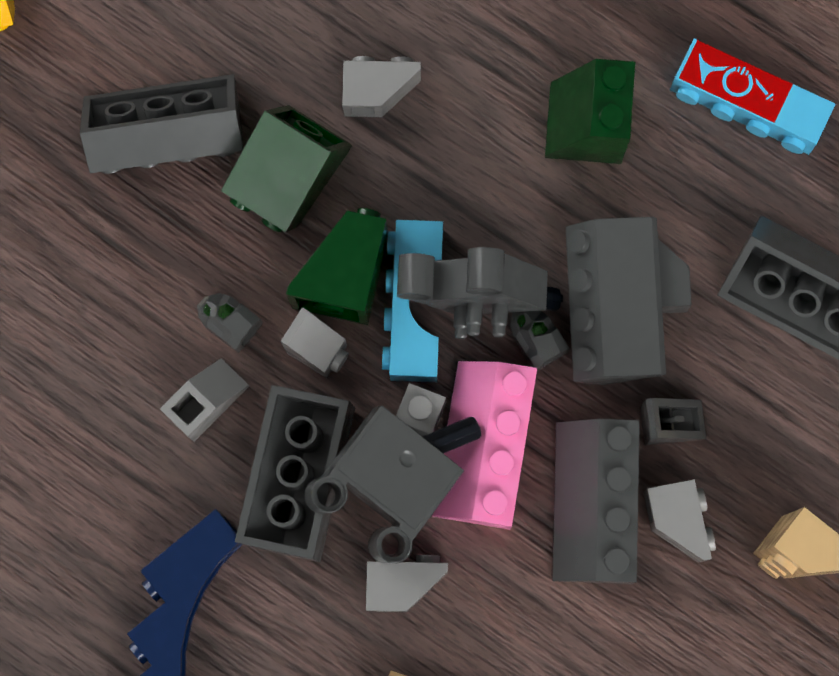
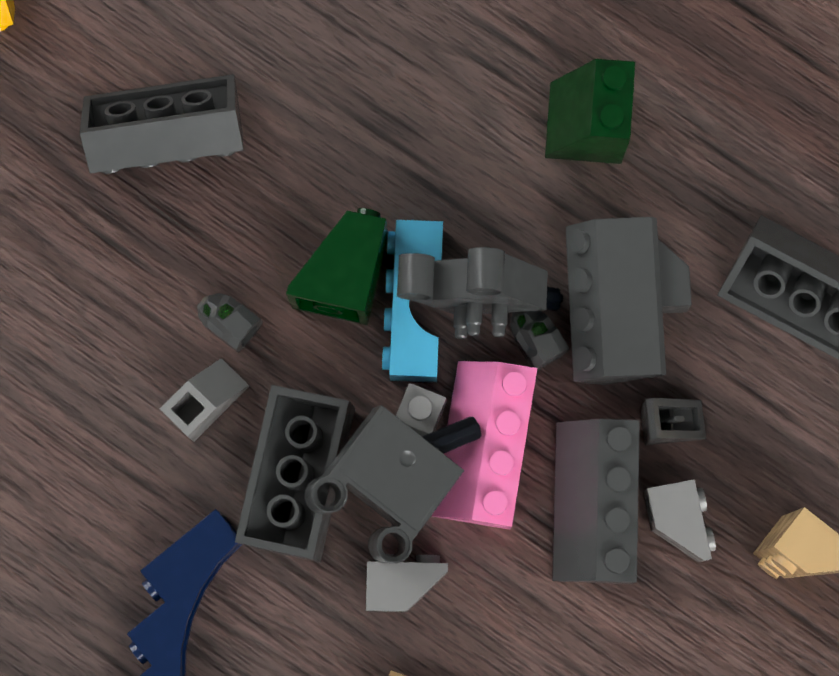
dark green slope [221,105,352,232] -> none
light grey slope [280,308,349,378] -> none
light grey slope [342,56,421,117] -> none
brick [670,38,835,155] -> none

